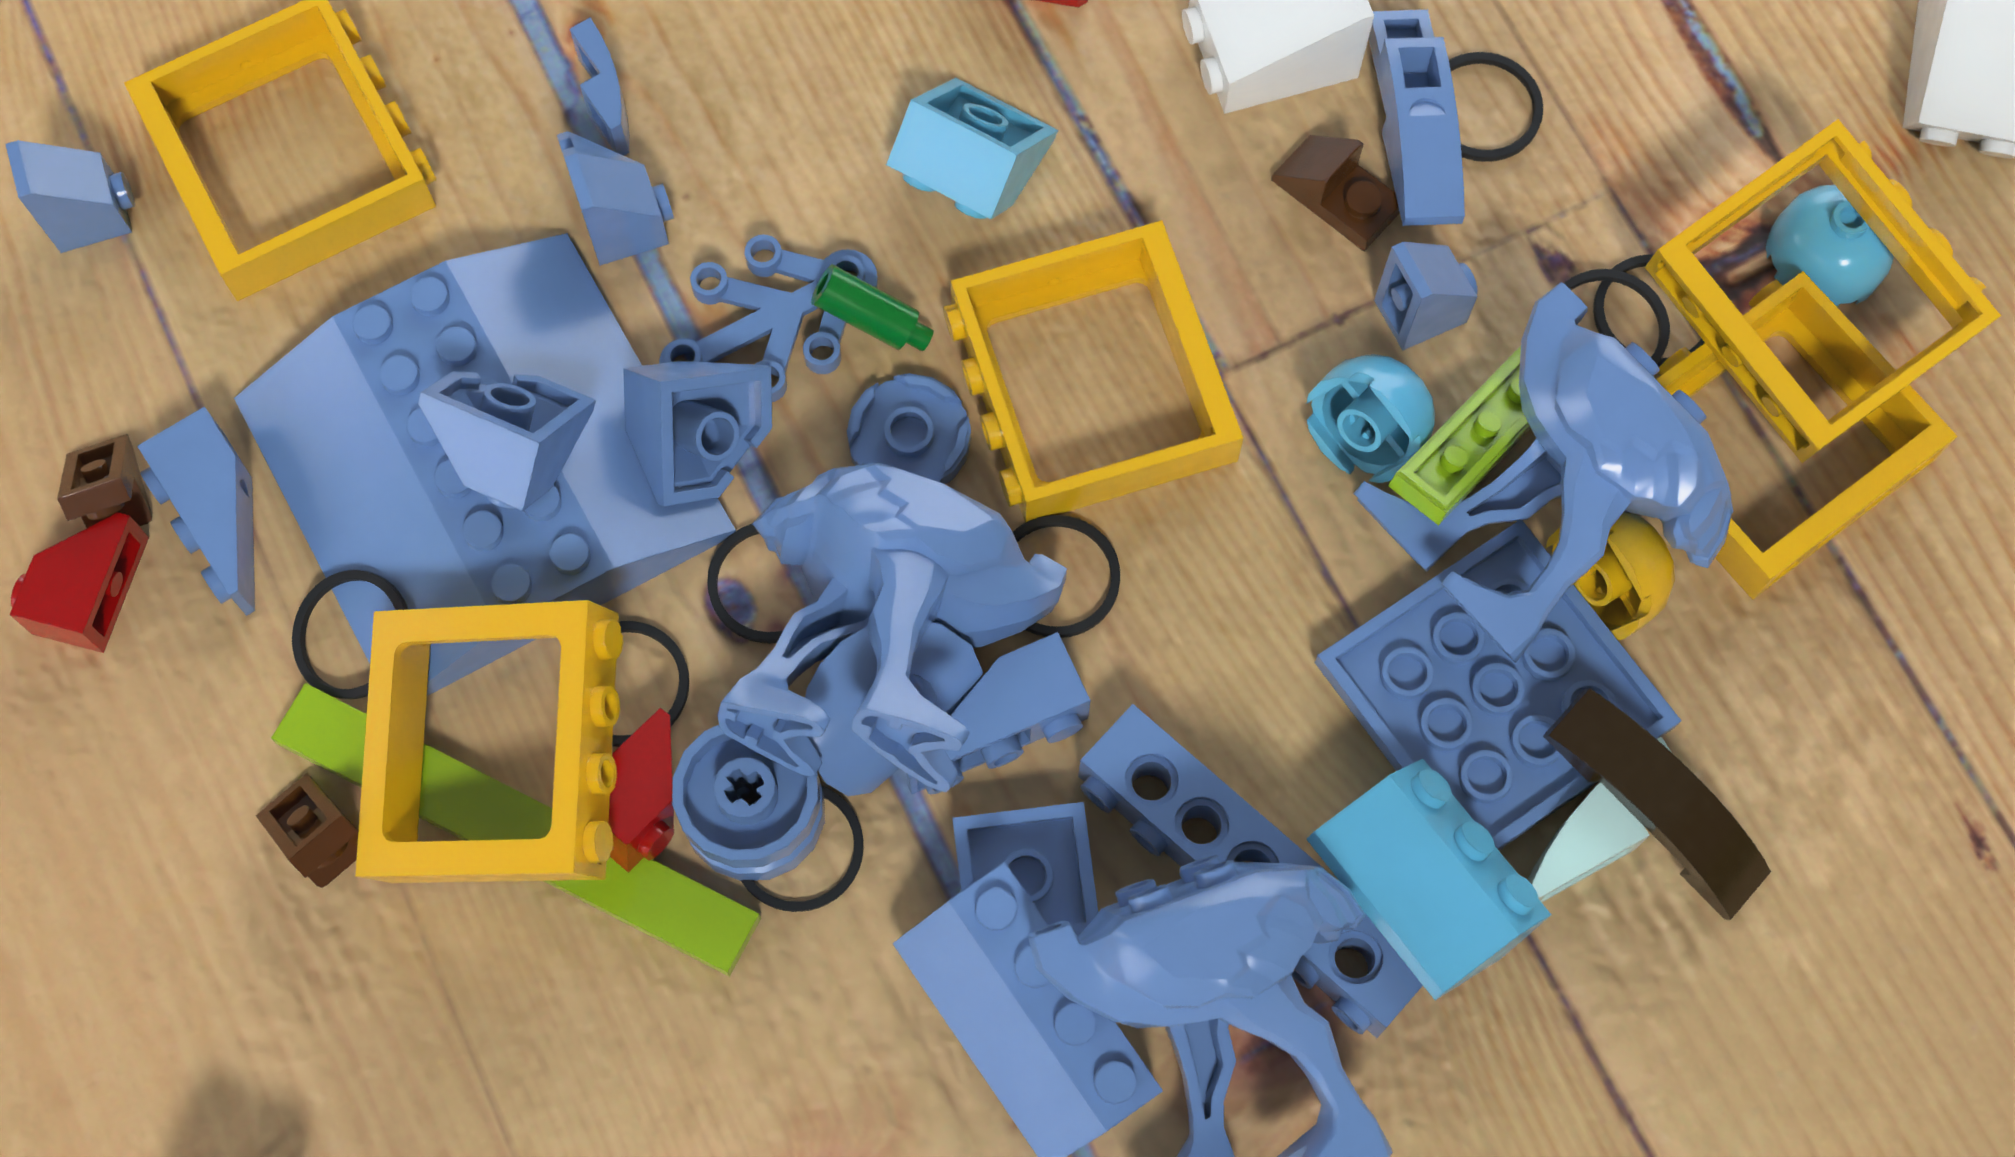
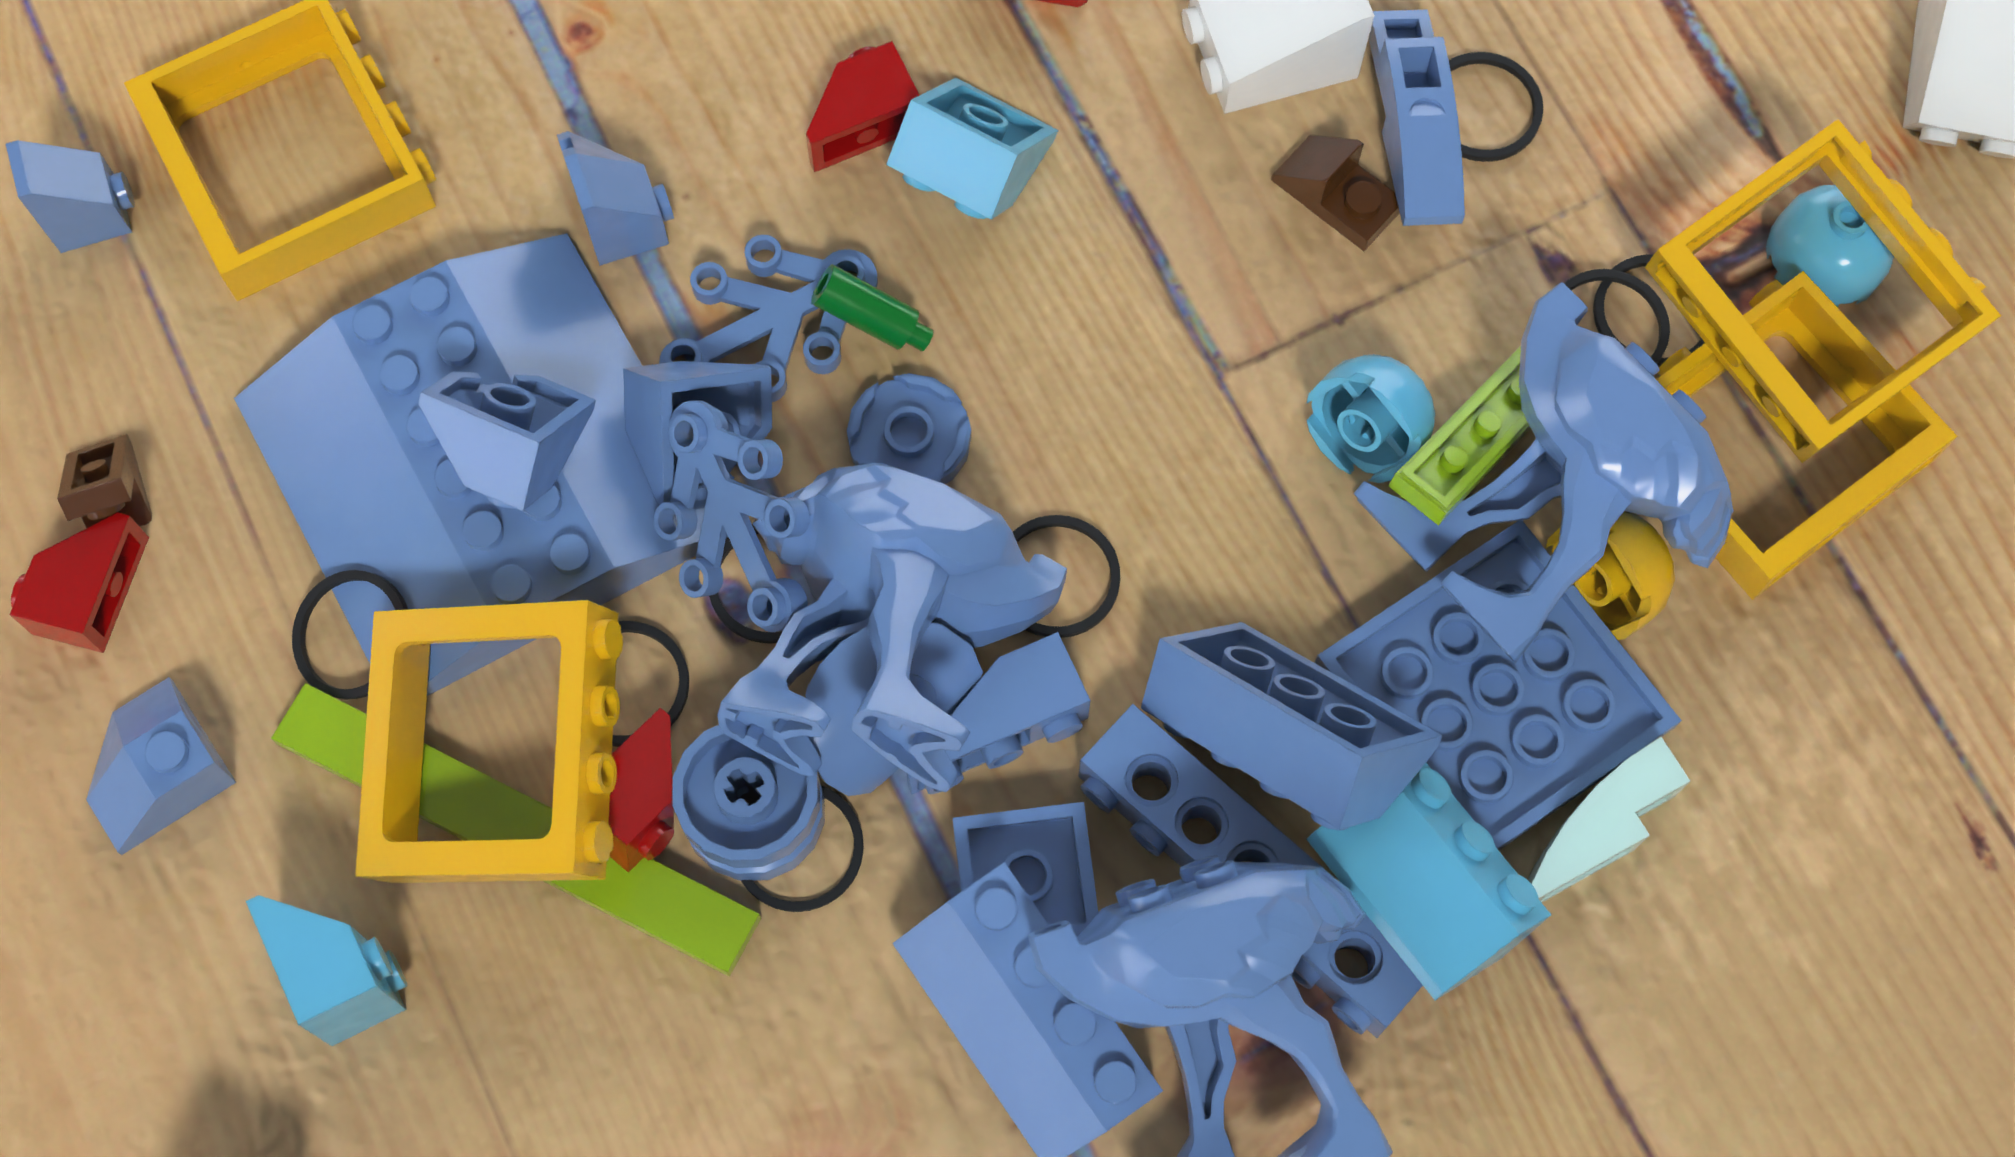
medium blue slope [137,406,255,616] -> none
reddish brown slope [256,773,358,888] -> none
medium blue slope [570,18,630,156] -> none
yellow piece [943,220,1244,523] -> none
medium blue slope [1374,242,1478,351] -> none
dark brown slope [1543,688,1771,920] -> none
none -> medium blue slope [86,677,236,855]
none -> medium azure slope [246,895,407,1046]
none -> medium blue plant [653,400,810,632]
none -> red slope [806,41,920,173]
none -> medium blue slope [1141,622,1442,830]

